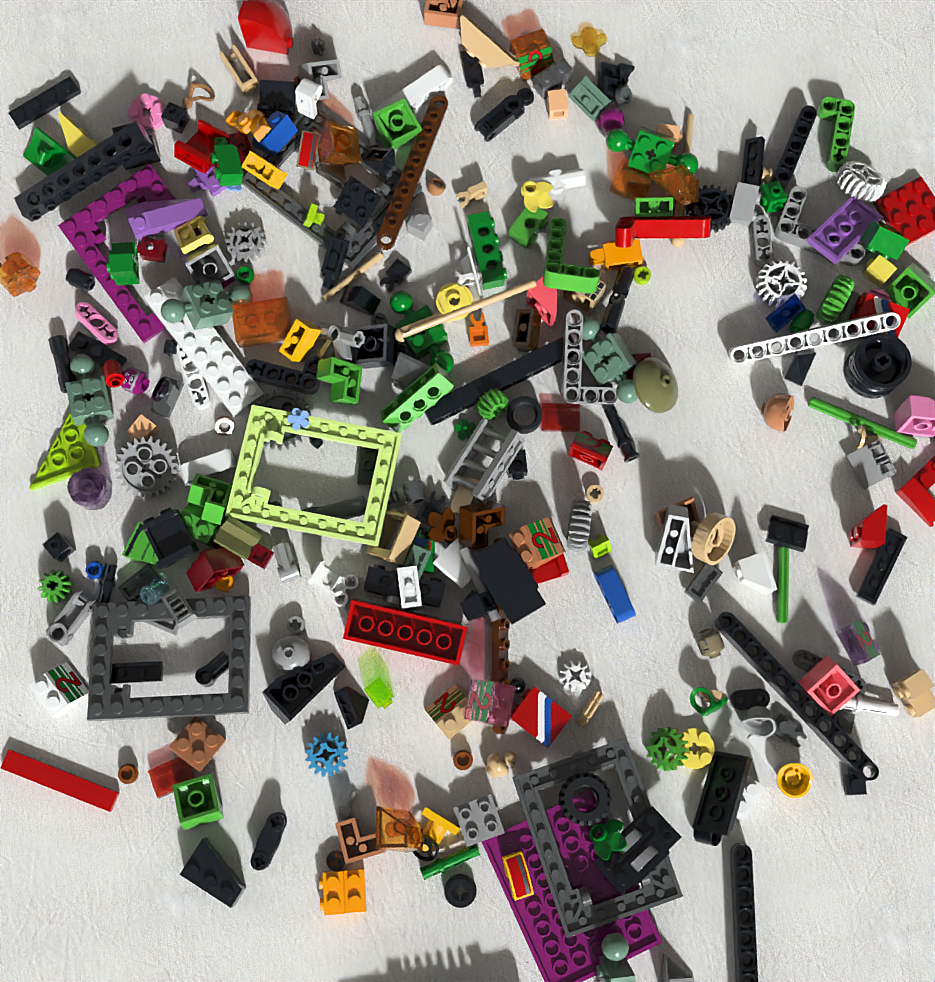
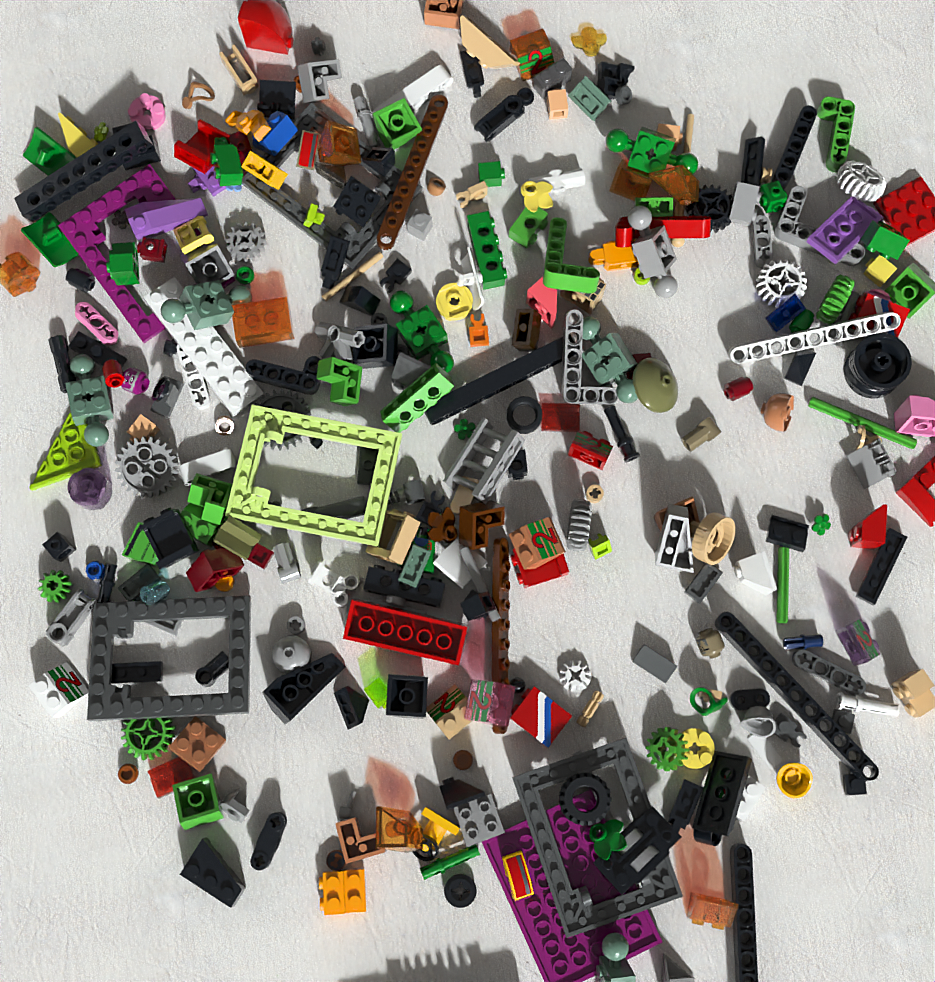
red tile [0,749,119,812] -> none
black plate [8,76,81,130] -> none
light grey slope [160,586,198,629] -> none
black brick [161,102,190,134] -> none
yellow brick [279,319,321,362] -> none
light blue plant [287,408,309,430] -> none
white plate [295,78,323,119] -> none
dark azure gear [305,733,349,777] -> none
tan bar [395,279,537,342] -> none
white plate [397,566,422,608] -> none
black piece [471,537,546,625] -> none
bright green gear [476,388,509,421] -> none
tan animal [484,751,517,779] -> none
blue beam [593,565,636,624] -> none
magenta head [597,107,625,133] -> none
black piece [600,266,635,334] -> none
coral slope [798,656,860,717] -> none
none -> green shield [21,212,79,267]
none -> lime plant [94,122,109,142]
none -> clear smoke plant [112,210,130,230]
none -> bright green gear [121,718,175,760]
none -> light grey plate [220,789,250,823]
none -> black slope [386,674,428,719]
none -> black slope [439,777,486,810]
none -> green brick [478,161,505,187]
none -> light grey brick [628,205,678,298]
none -> dark grey slope [632,644,677,684]
none -> black hinge [668,779,703,833]
none -> dark tan piece [681,417,722,452]
none -> clear orange slope [686,892,739,930]
none -> dark red brick [723,377,753,401]
none -> dark blue axle [782,634,824,650]
none -> green plant [812,514,831,536]

